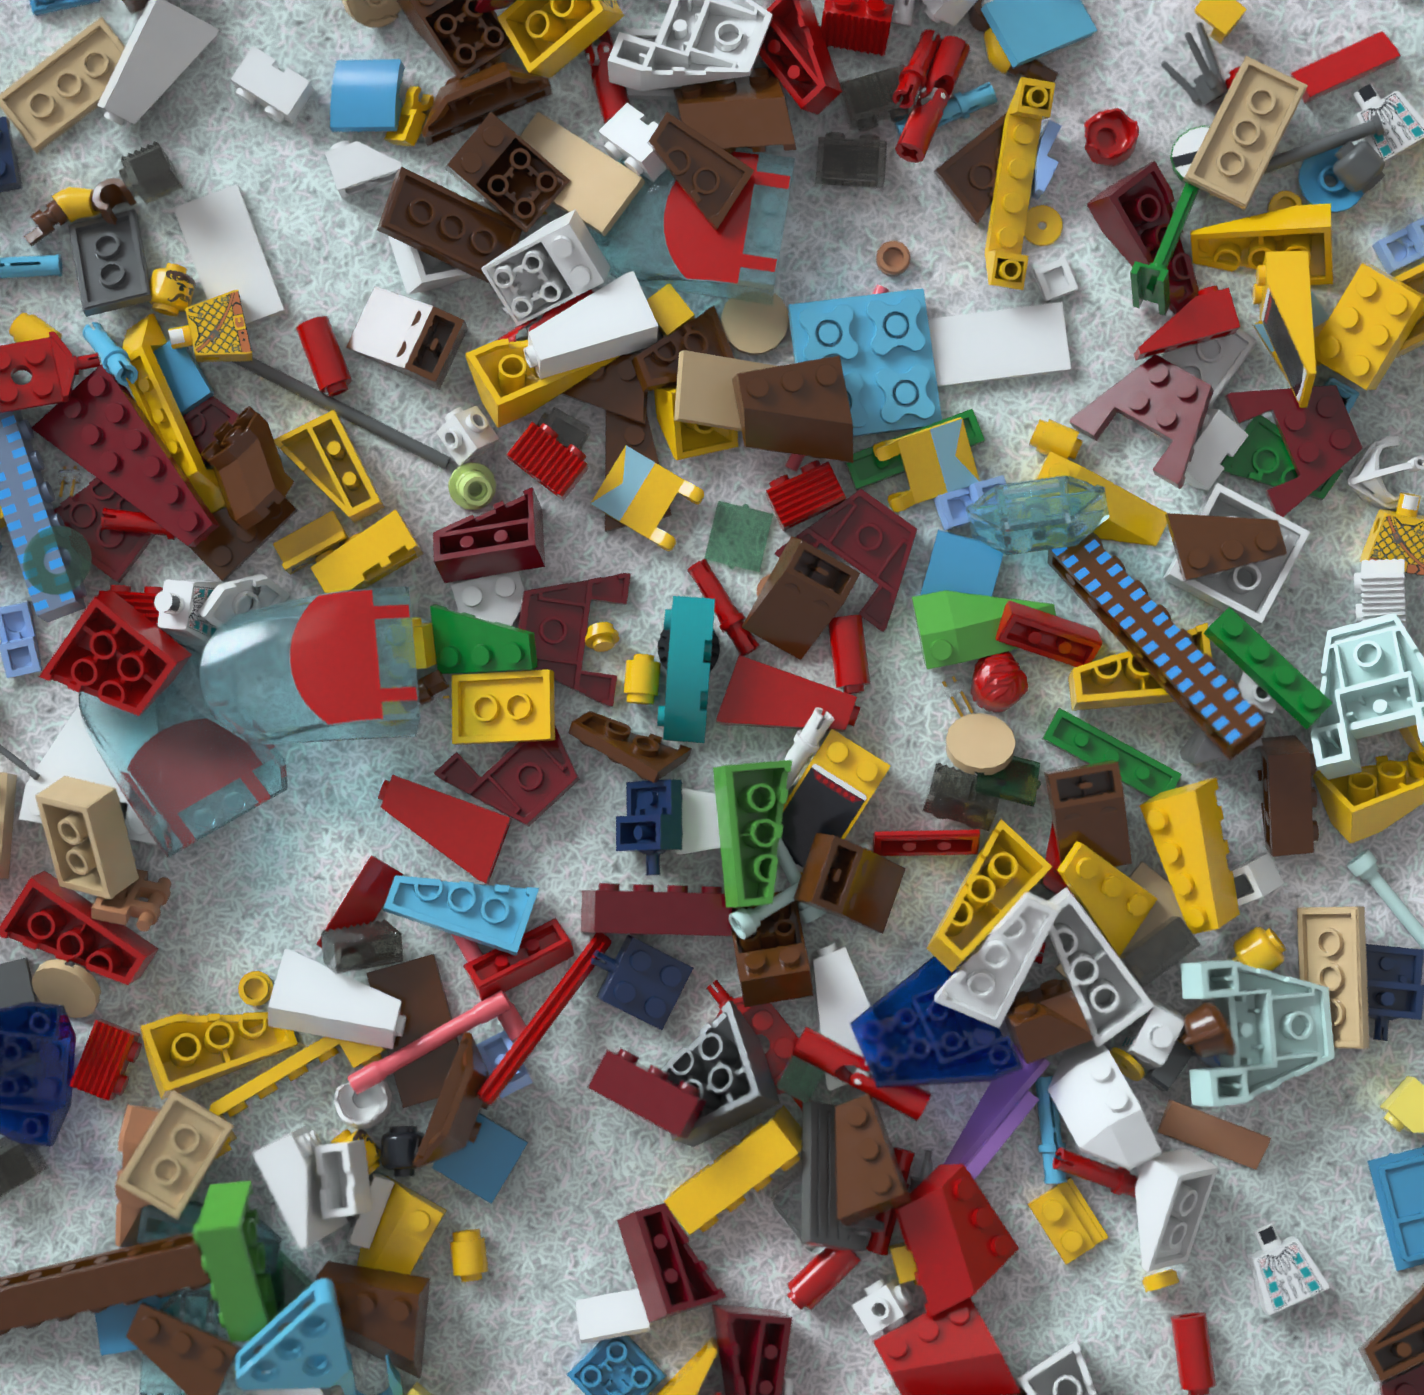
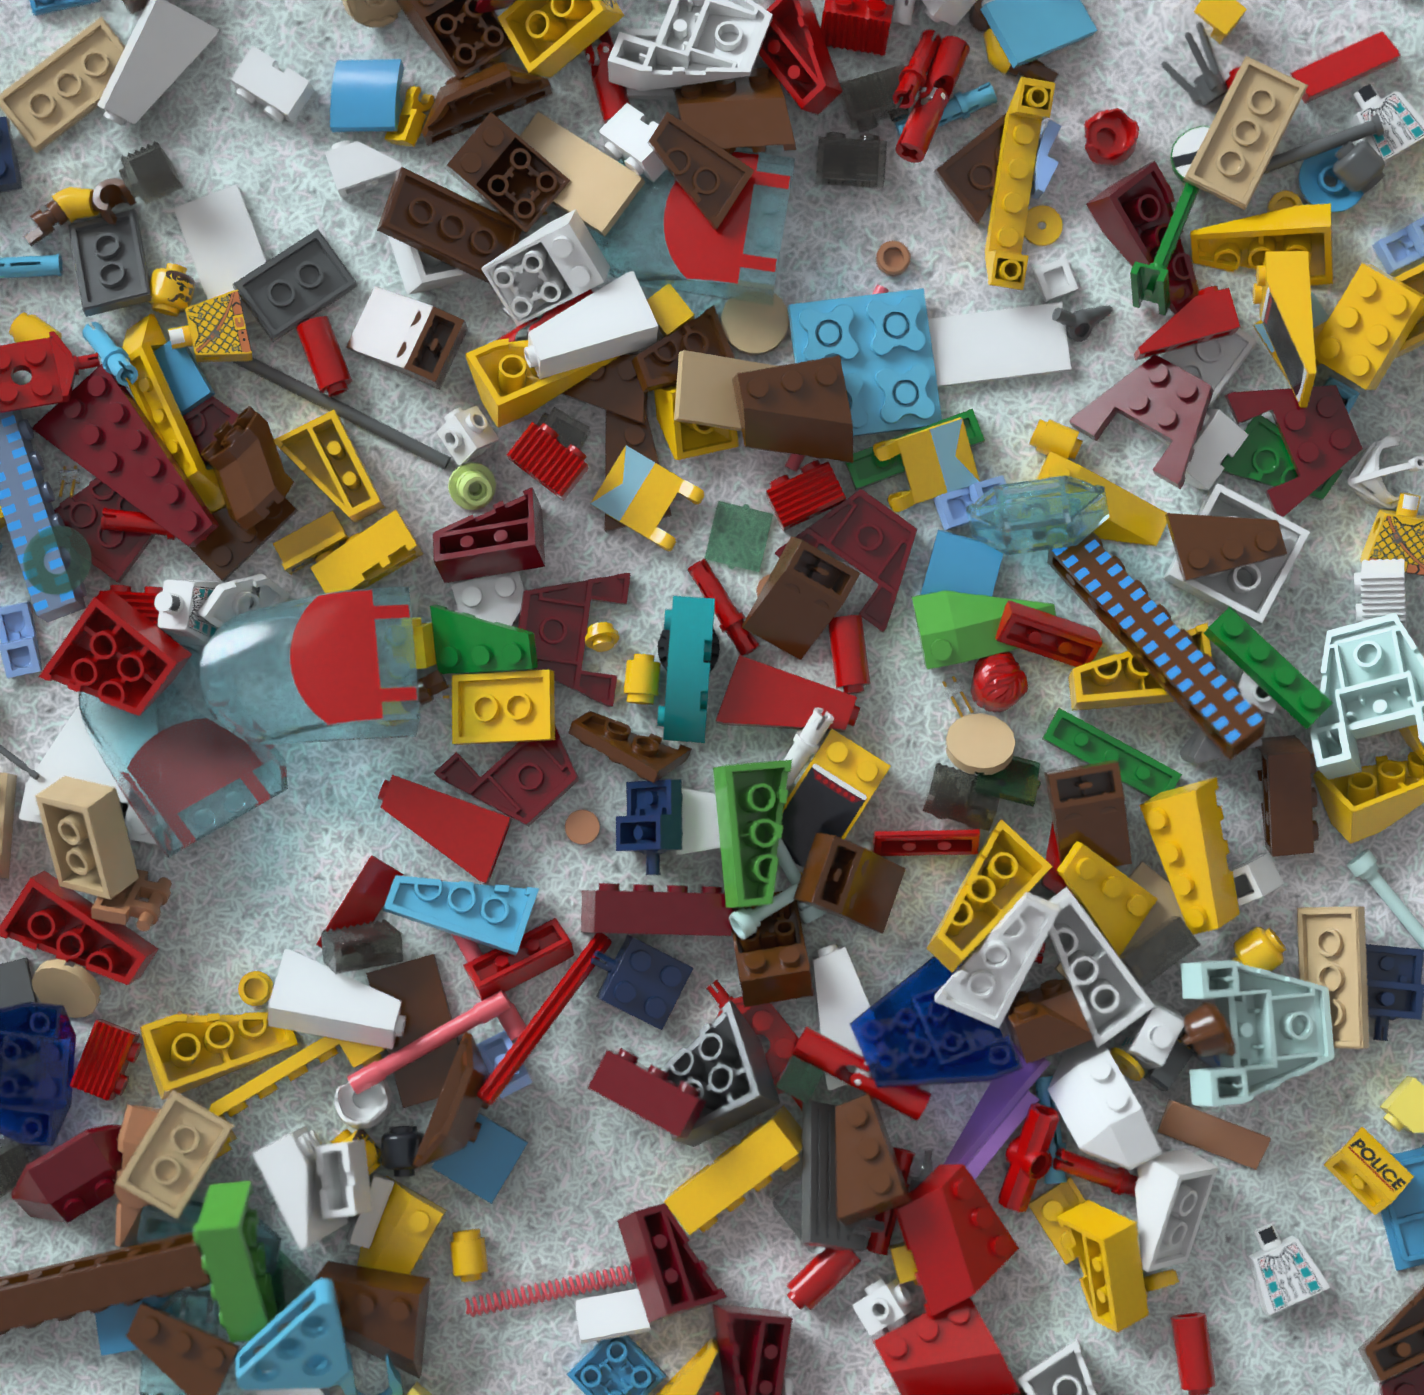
none -> dark red wedge [11,1125,123,1223]
none -> dark grey tile [233,229,358,342]
none -> coral piece [465,1264,634,1317]
none -> nougat tile [565,810,600,845]
none -> red piece [998,1104,1060,1212]
none -> dark grey animal [1052,305,1113,342]
none -> yellow wedge [1057,1200,1149,1333]
none -> yellow panel [1324,1126,1414,1215]

